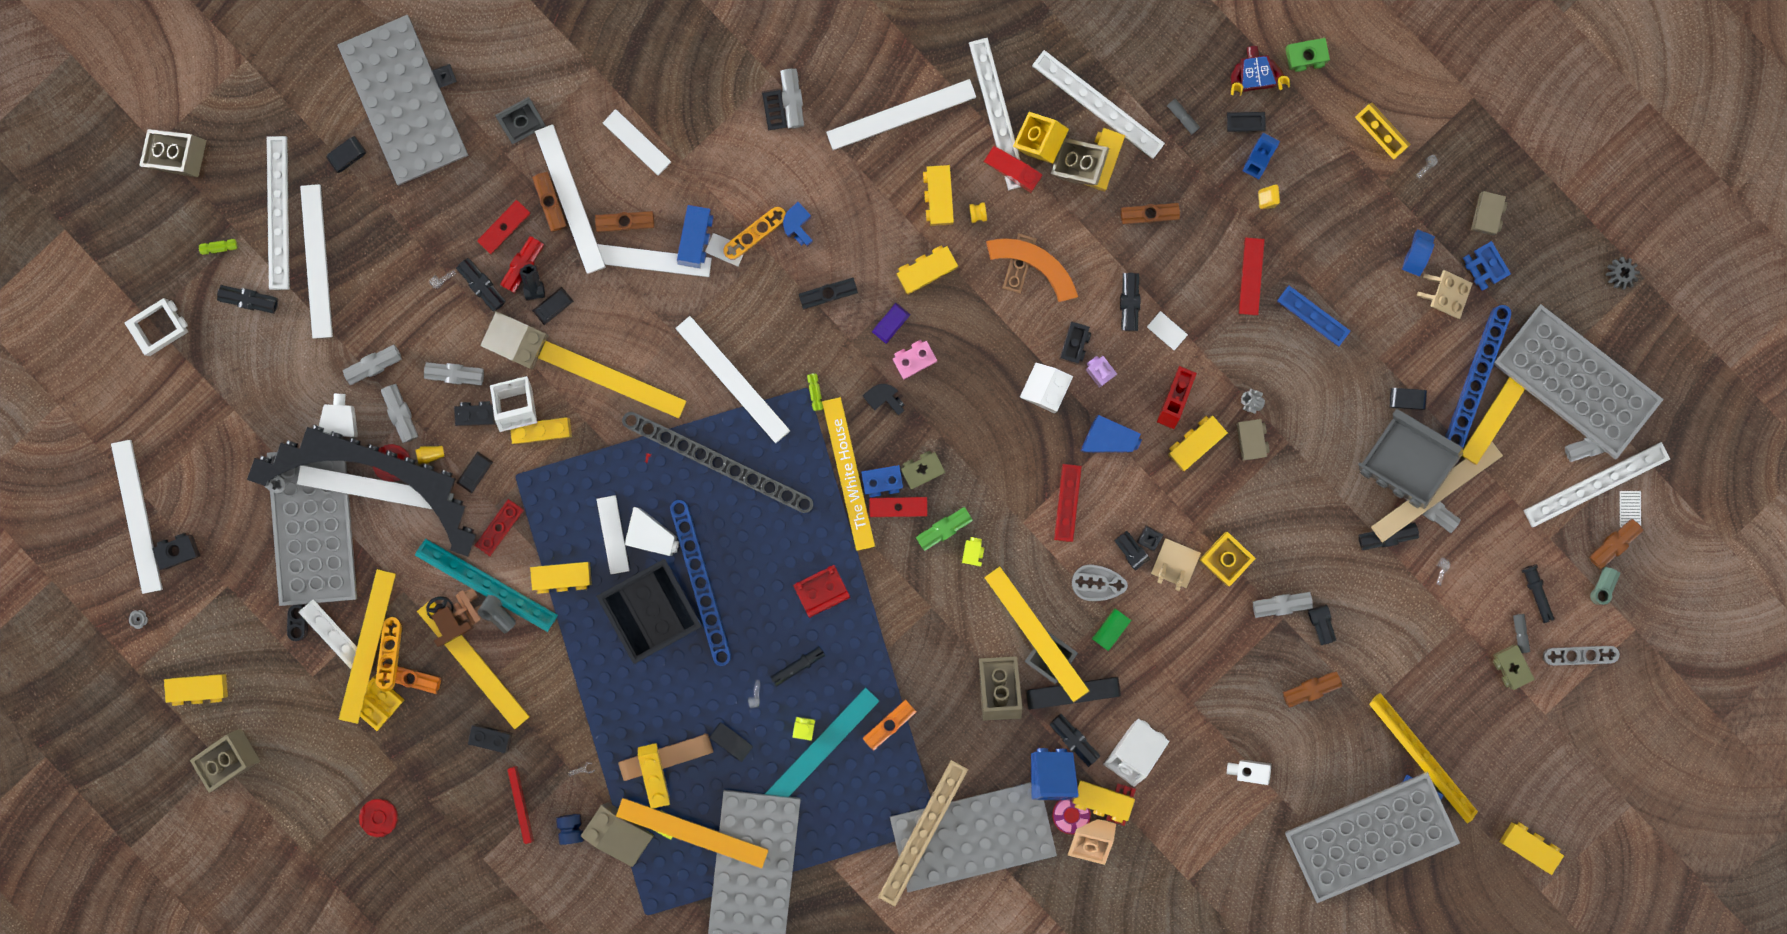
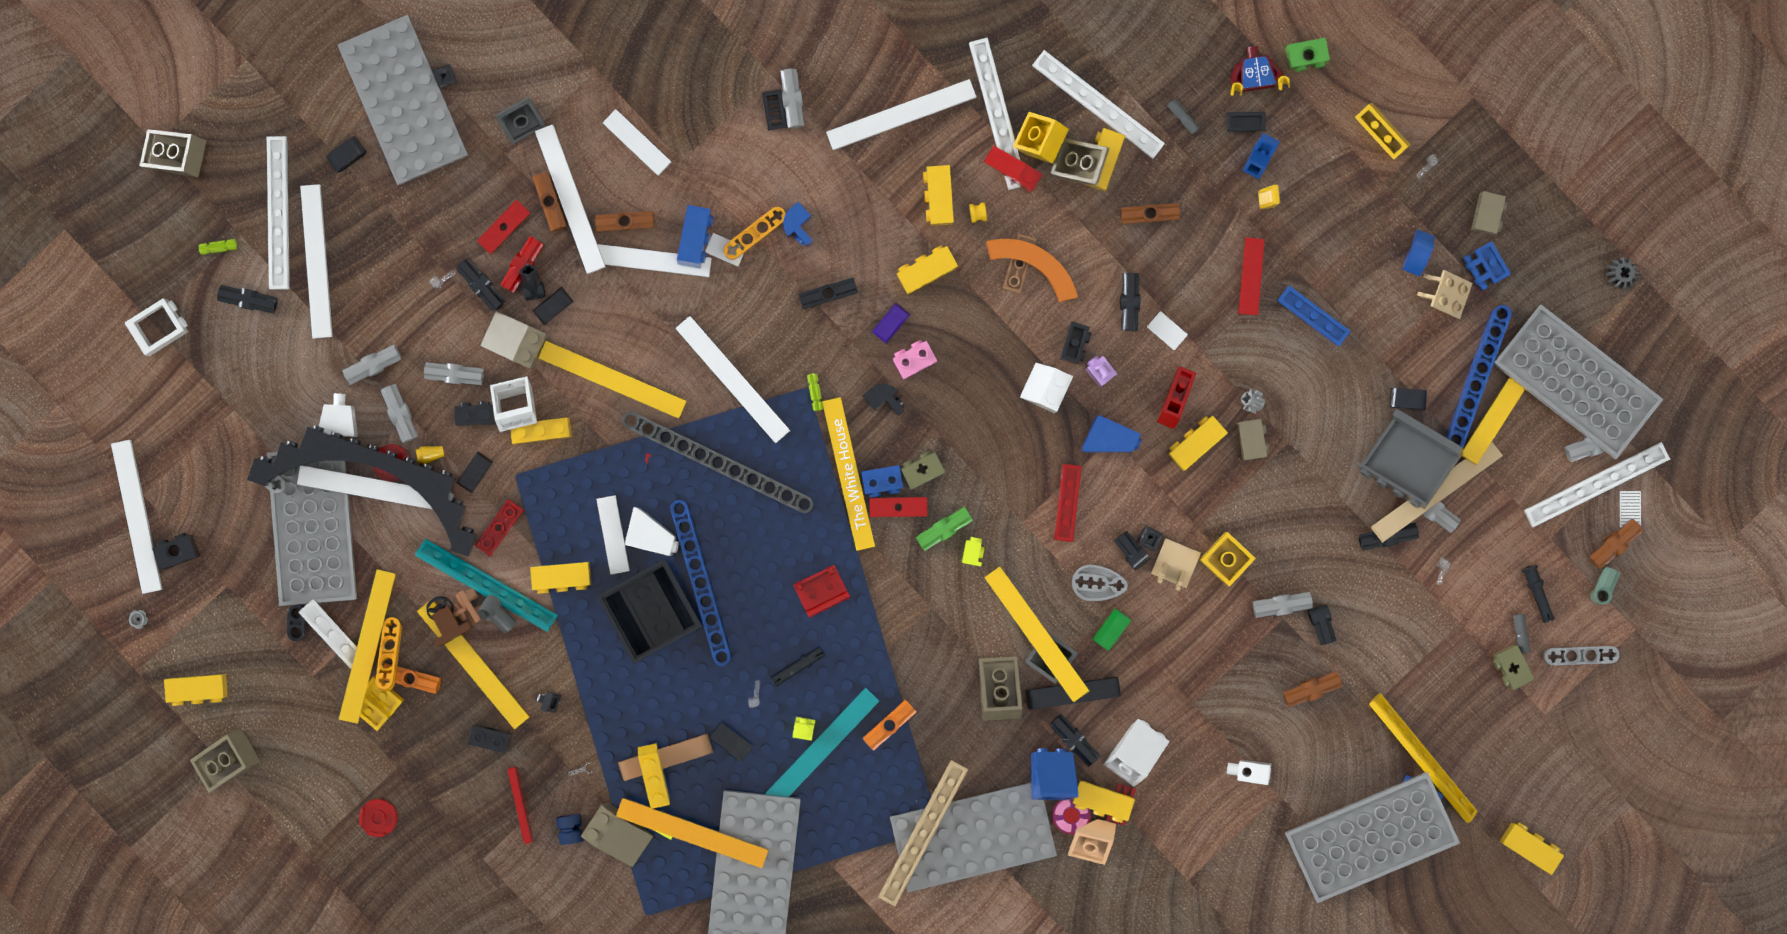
none -> black tile [536,691,561,713]

